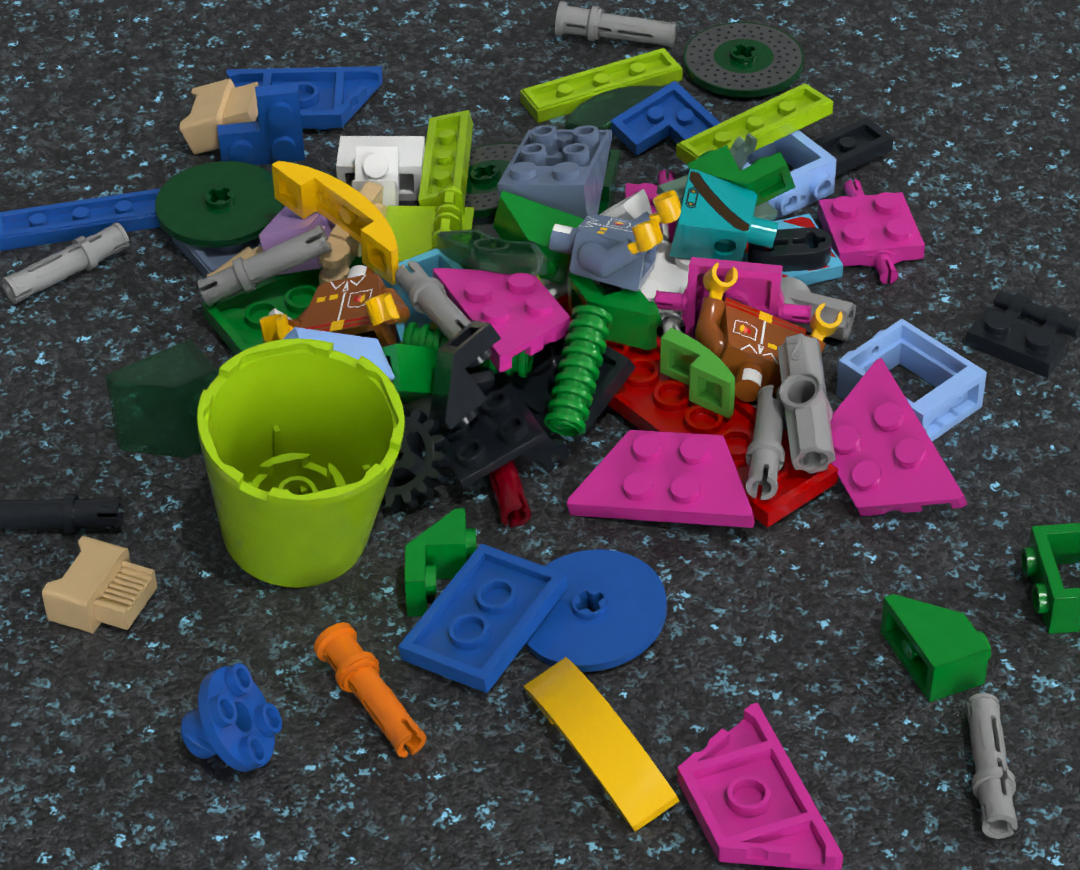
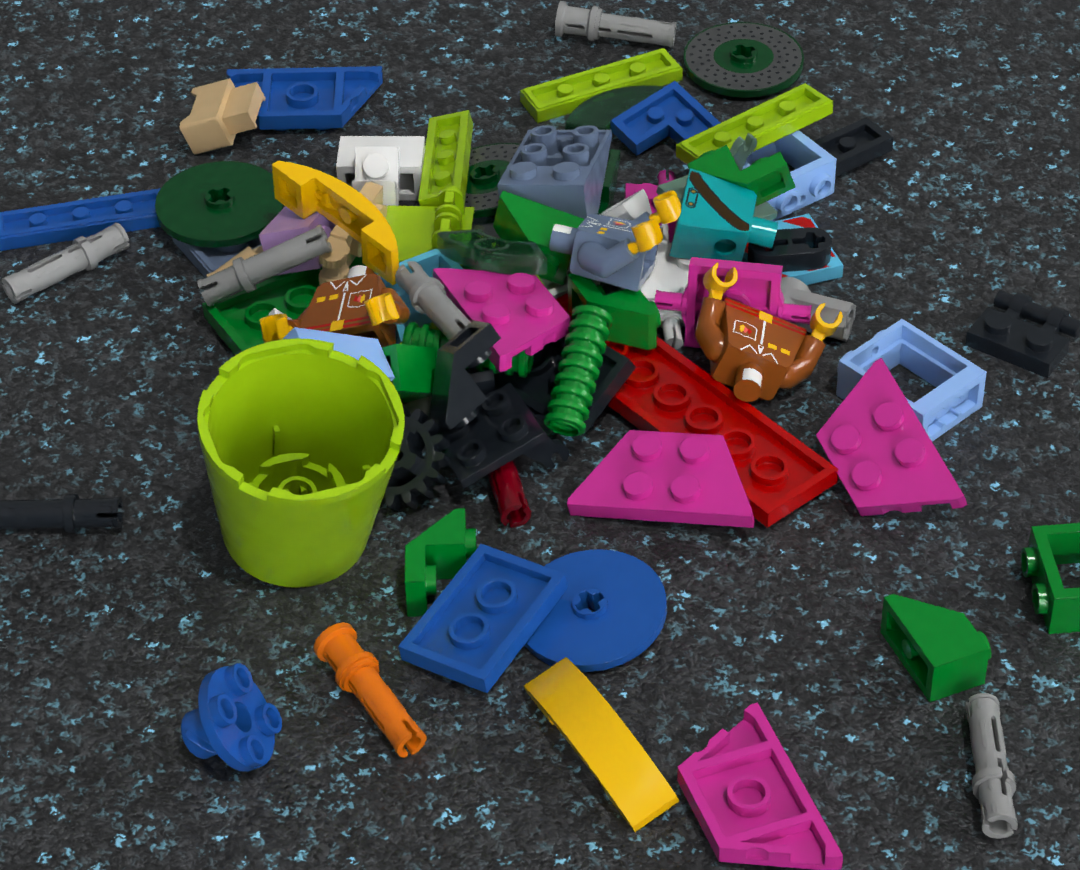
tan piece [42,536,158,634] -> none
clear green slope [105,339,218,458] -> none
blue plate [217,82,305,165] -> none
bright green slope [660,327,735,419] -> none
light grey pin [746,385,785,500] -> none
light grey piece [777,333,836,474] -> none
dark pink plate [817,179,925,284] -> none

